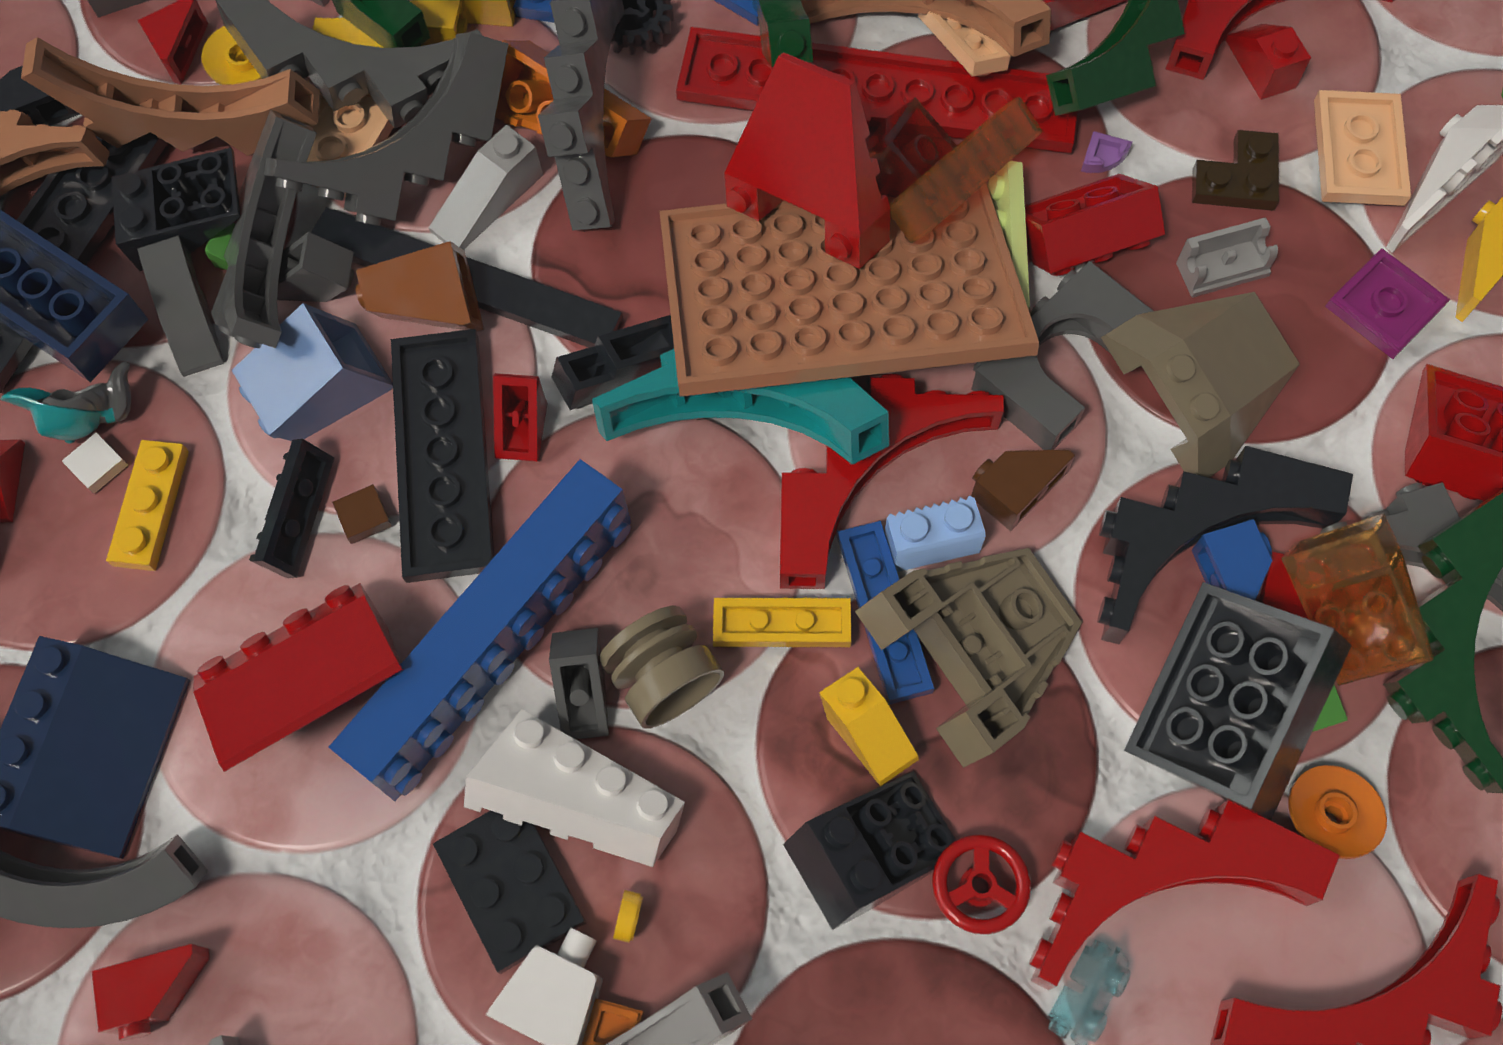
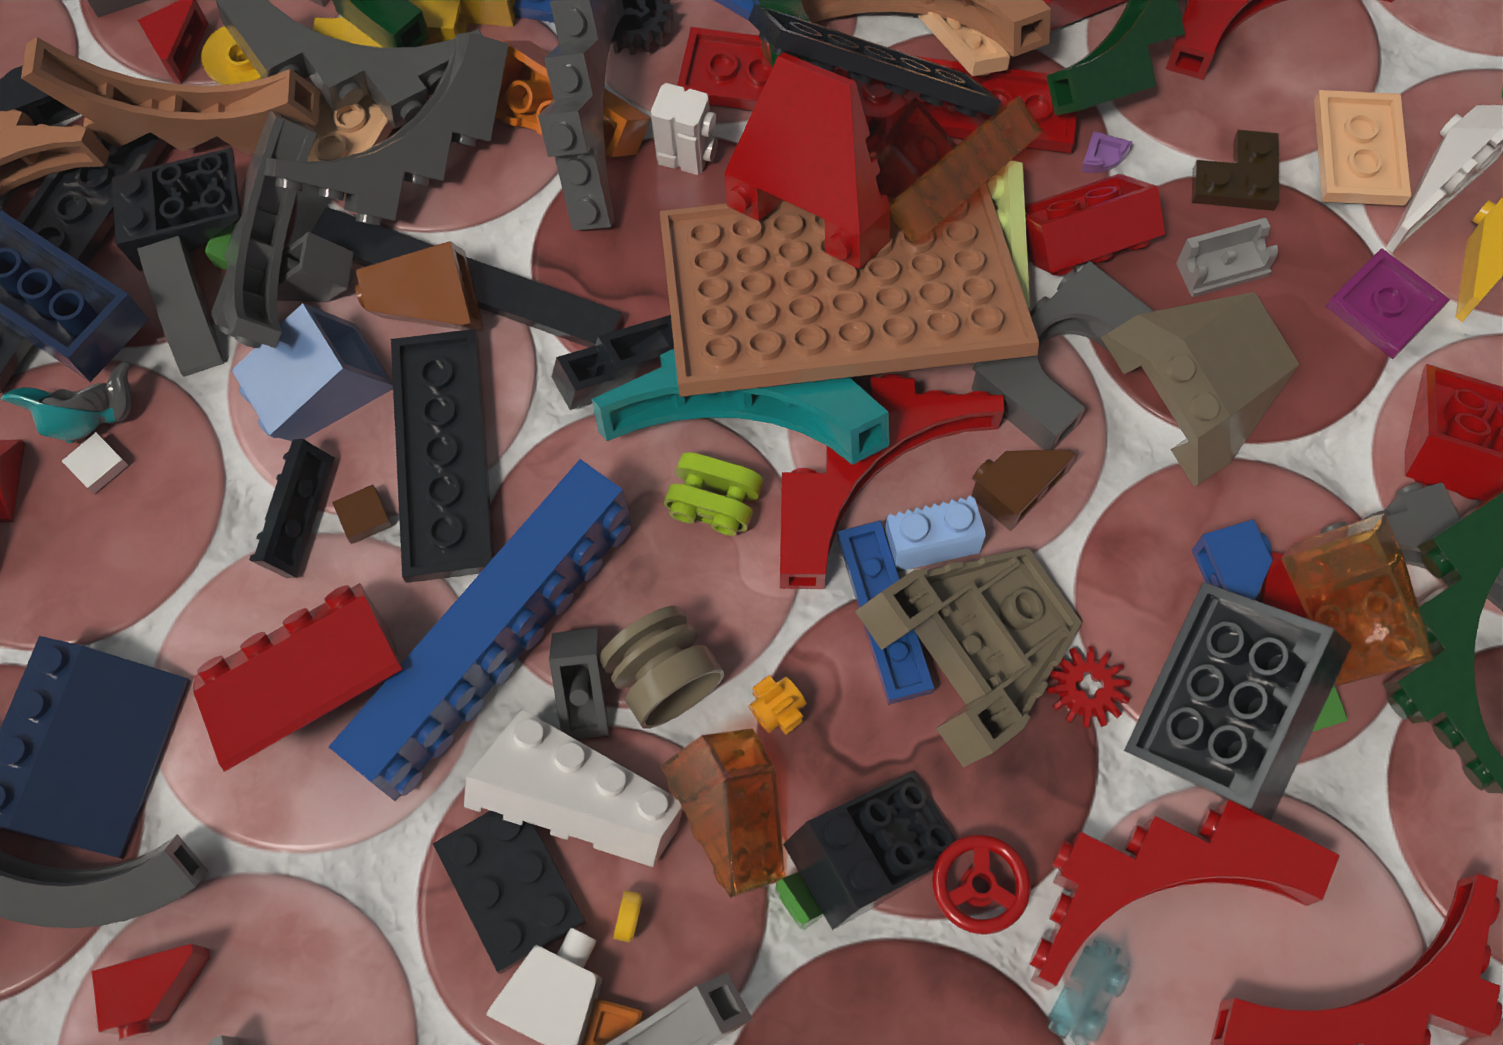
yellow plate [106,440,189,571] -> none
light grey slope [429,125,543,250] -> none
red slope [493,373,548,462] -> none
yellow plate [713,598,851,647] -> none
yellow slope [819,667,919,786] -> none
black arch [1097,446,1353,645] -> none
red slope [1225,24,1311,100] -> none
orange dish [1288,765,1387,859] -> none
none -> white brick [651,83,718,175]
none -> clear orange slope [661,728,785,898]
none -> lime brick [663,452,764,536]
none -> light orange gear [748,675,807,735]
none -> black plate [749,3,1001,117]
none -> bright green slope [775,872,824,930]
none -> red gear [1046,646,1131,728]

